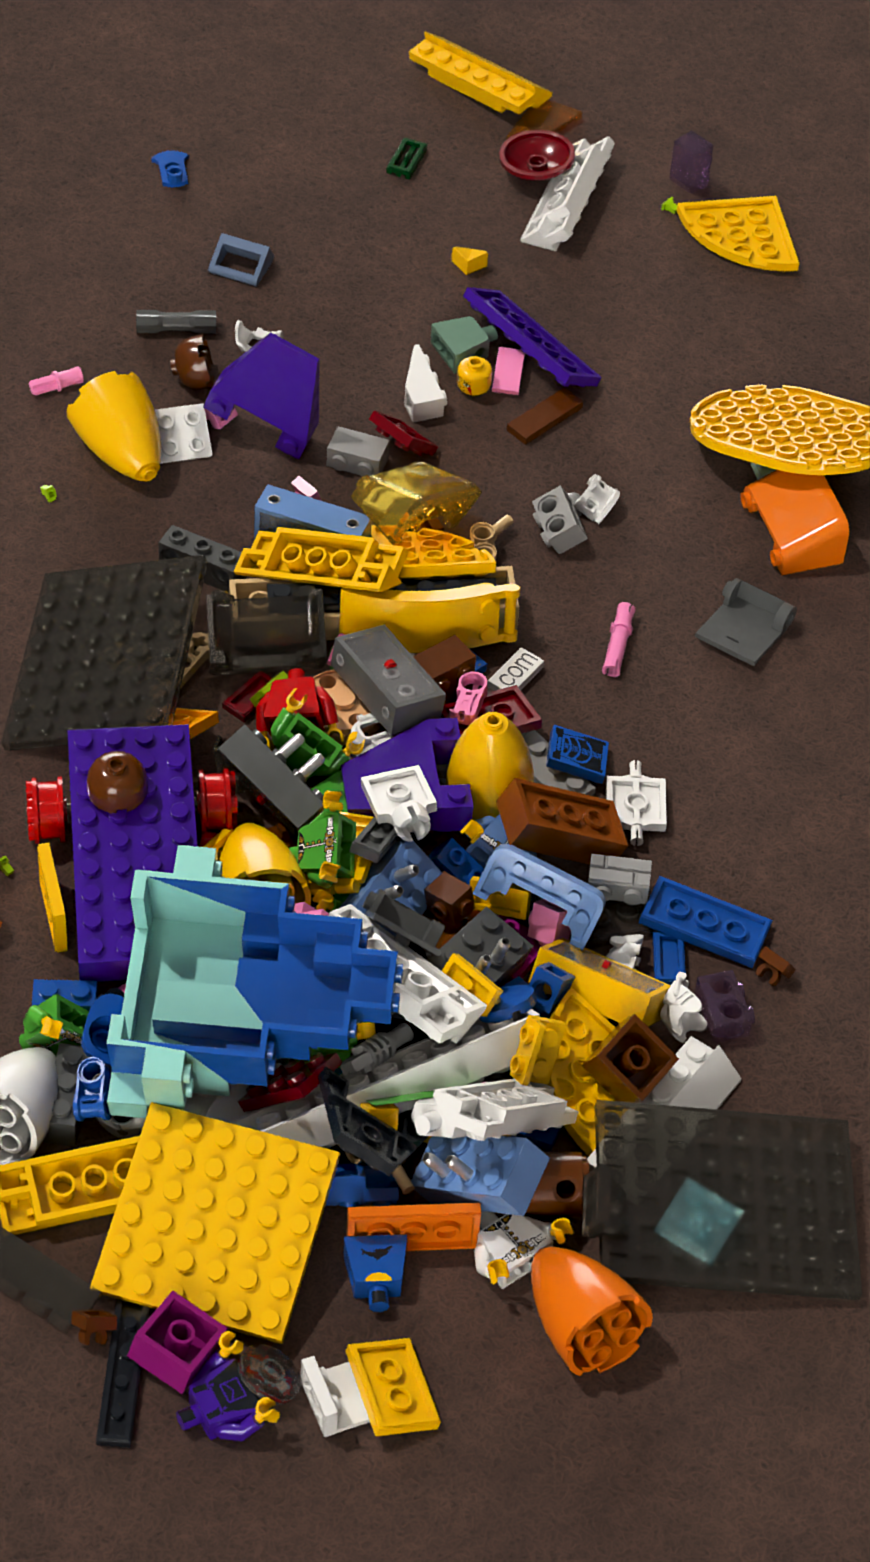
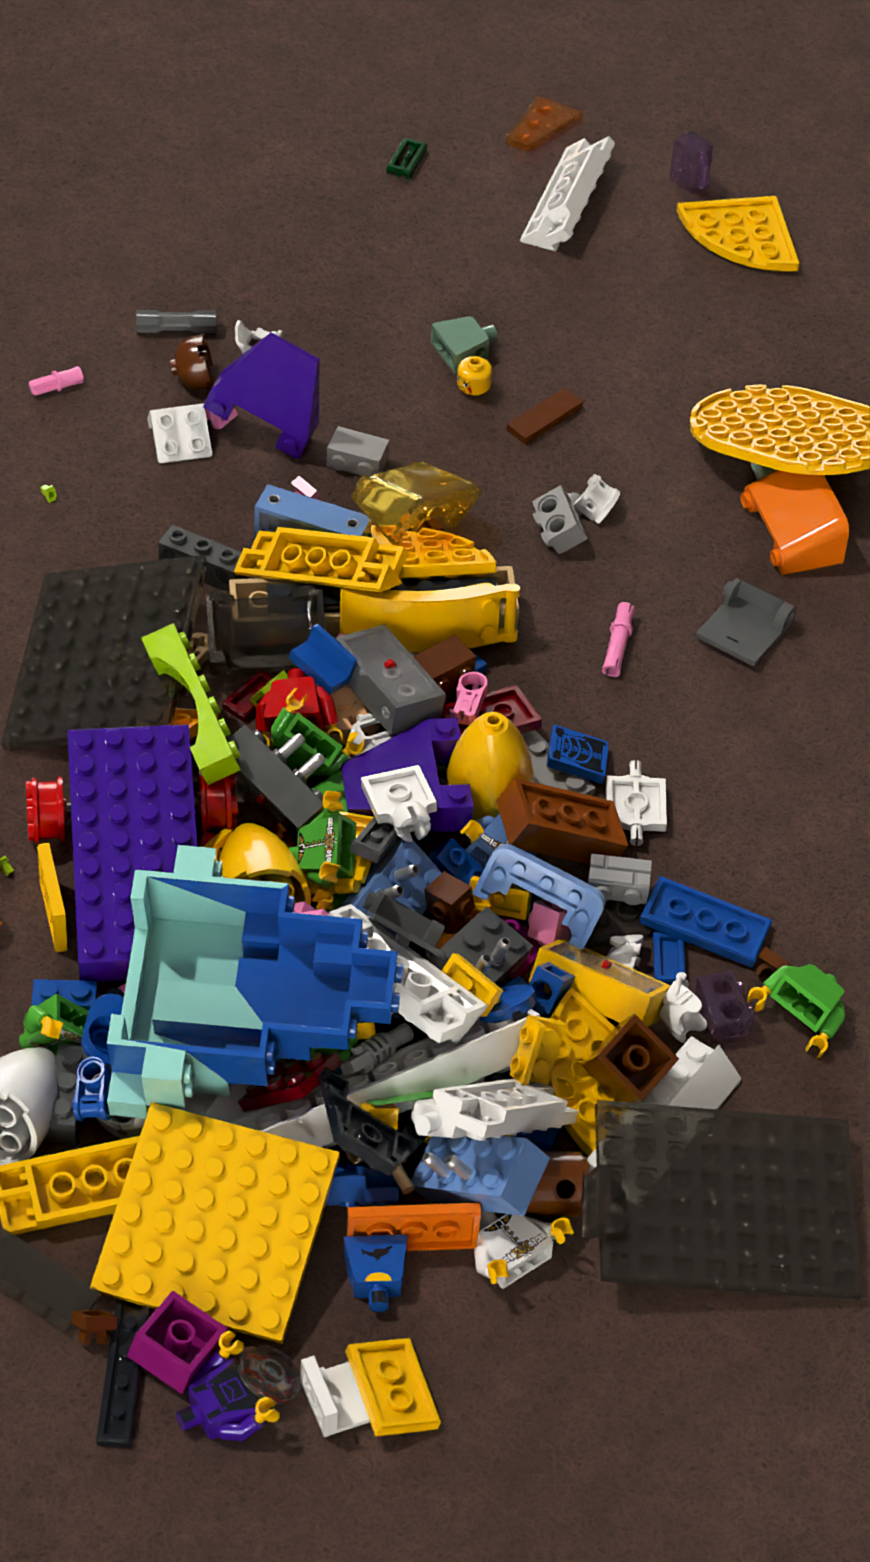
yellow cylinder [67,371,161,481] -> none
reddish brown cylinder [87,751,148,813] -> none
blue piece [151,151,189,187] -> none
sand blue tile [208,233,274,287] -> none
dark red plate [369,410,438,456] -> none
white slope [404,344,447,422] -> none
yellow slope [409,31,553,115] -> none
yellow slope [451,247,488,275] -> none
dark purple plate [463,287,602,387] -> none
tan beam [469,515,513,561] -> none
white tile [488,647,544,691] -> none
bright pink slope [492,347,525,395] -> none
dark red dish [499,130,575,181] -> none
orange cylinder [531,1246,653,1376] -> none
clear light blue hinge [654,1177,744,1265] -> none
lime piece [661,197,677,214] -> none
none -> lime arch [141,623,241,785]
none -> blue panel [289,624,358,695]
none -> bright green torso [747,964,845,1059]

